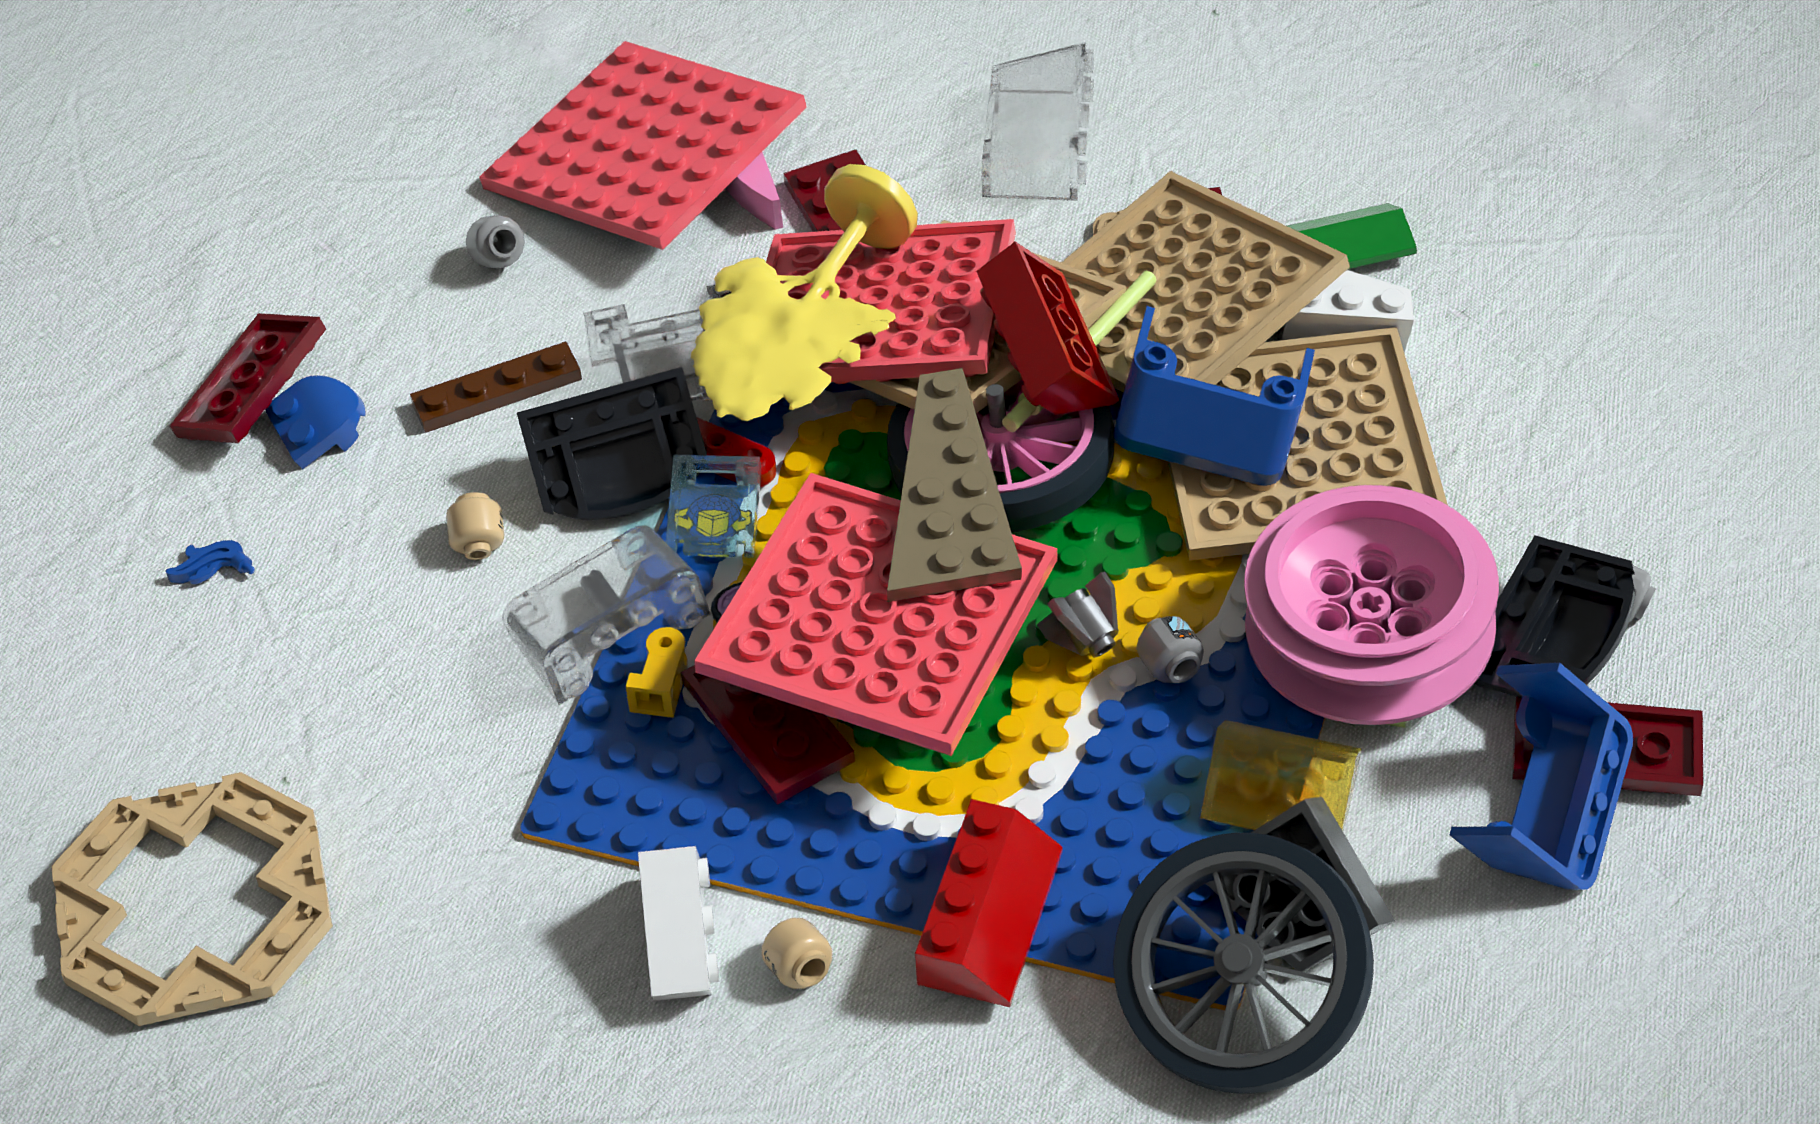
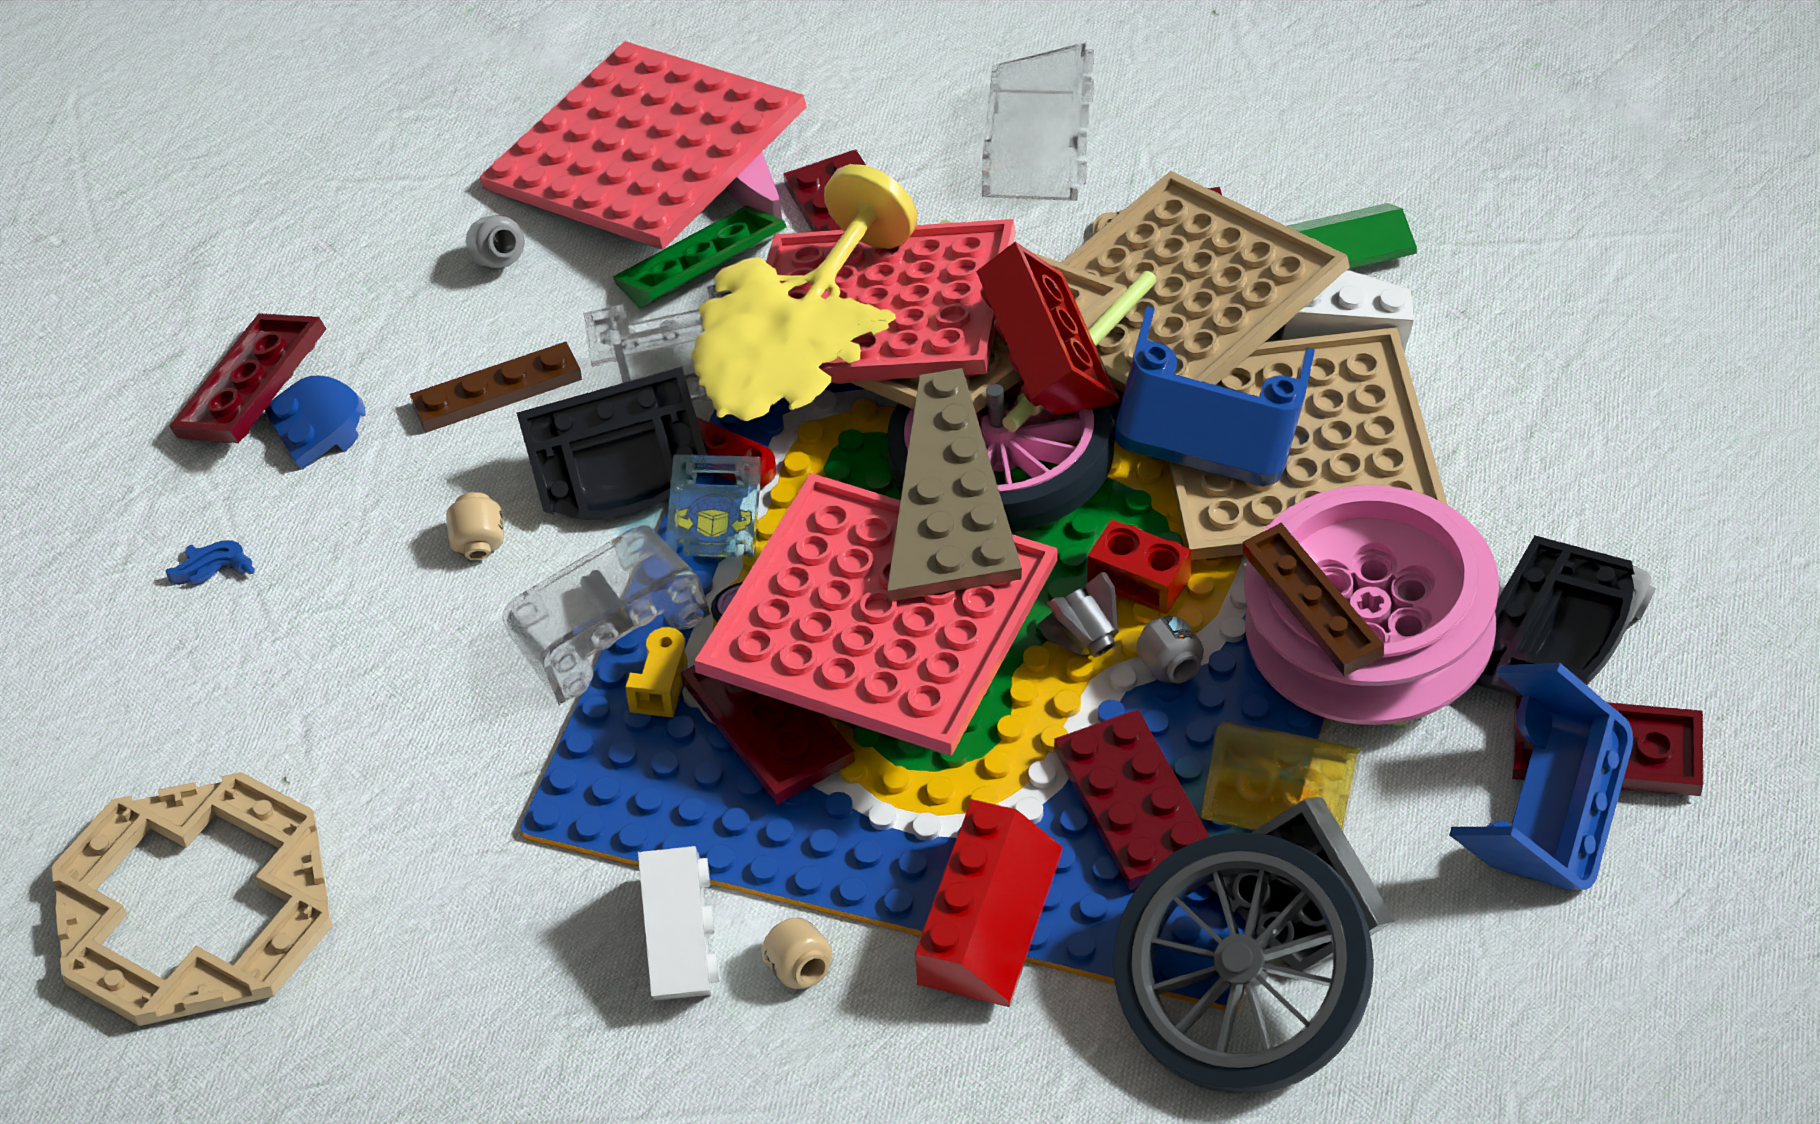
none -> green slope [613,205,786,309]
none -> dark red plate [1054,709,1210,890]
none -> red brick [1087,519,1191,615]
none -> reddish brown plate [1243,523,1384,676]

